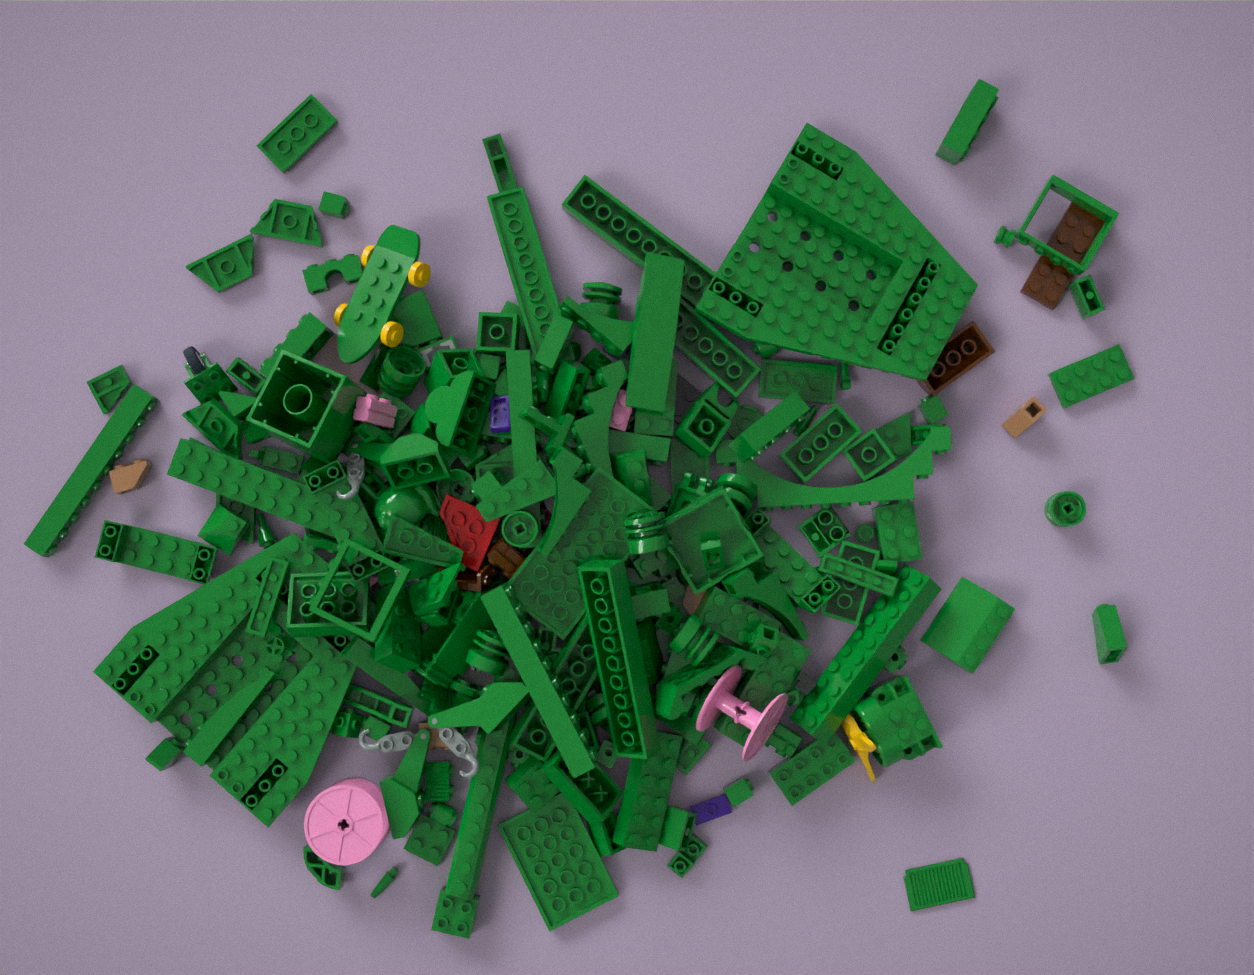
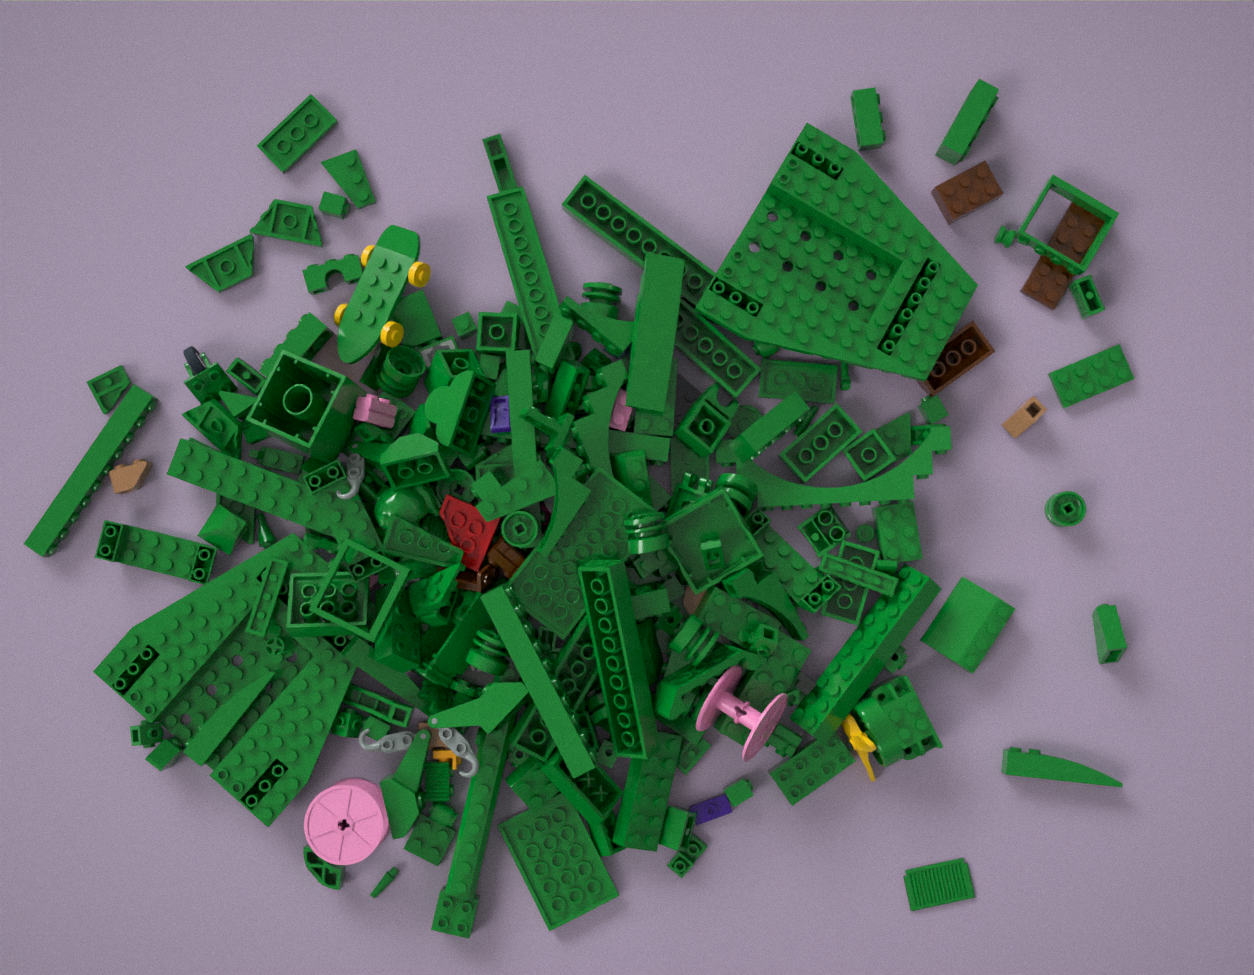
none -> green brick [130,720,163,748]
none -> green wing [321,149,376,209]
none -> light orange bracket [433,748,462,770]
none -> green brick [451,311,478,340]
none -> green brick [850,87,886,151]
none -> reddish brown brick [931,161,1004,225]
none -> green slope [1001,747,1123,788]

